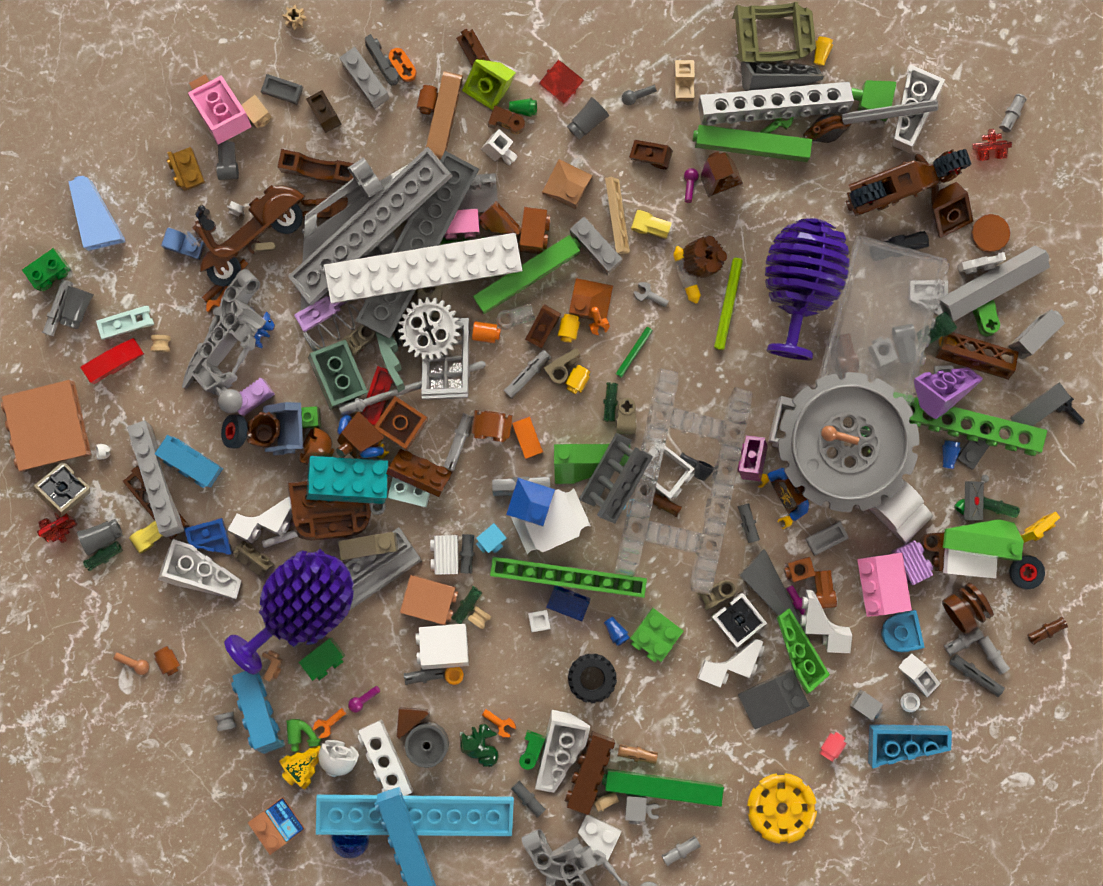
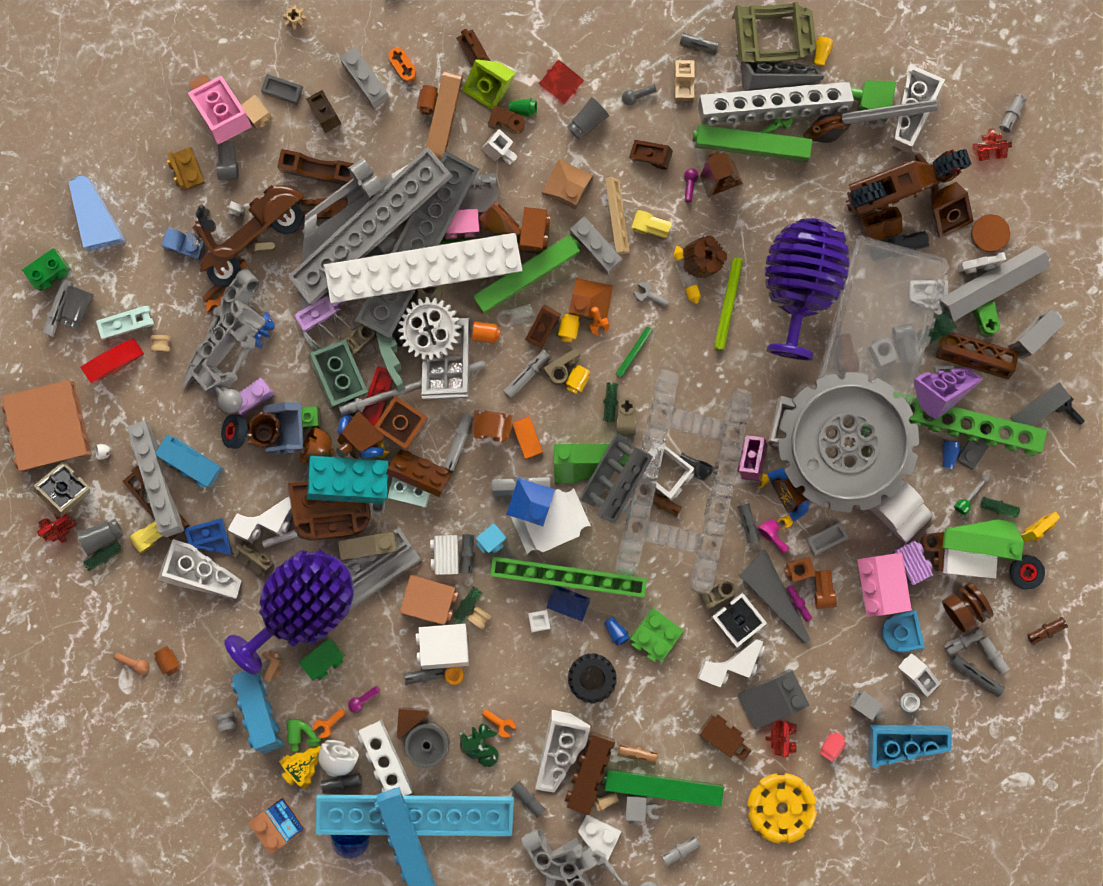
dark grey hinge [365,34,399,86] -> none
green leg [519,730,546,770] -> none
bright green wedge [777,608,830,694] -> none
white arch [800,590,852,653] -> none
nougat bar [821,425,859,445] -> none
dark grey tile [964,481,984,520] -> none
none -> dark grey pin [321,773,362,793]
none -> dark grey pin [680,33,719,55]
none -> reddish brown brick [698,714,752,761]
none -> dark pink bar [757,519,789,553]
none -> clear red hips [765,720,797,757]
none -> reddish brown brick [861,207,903,243]

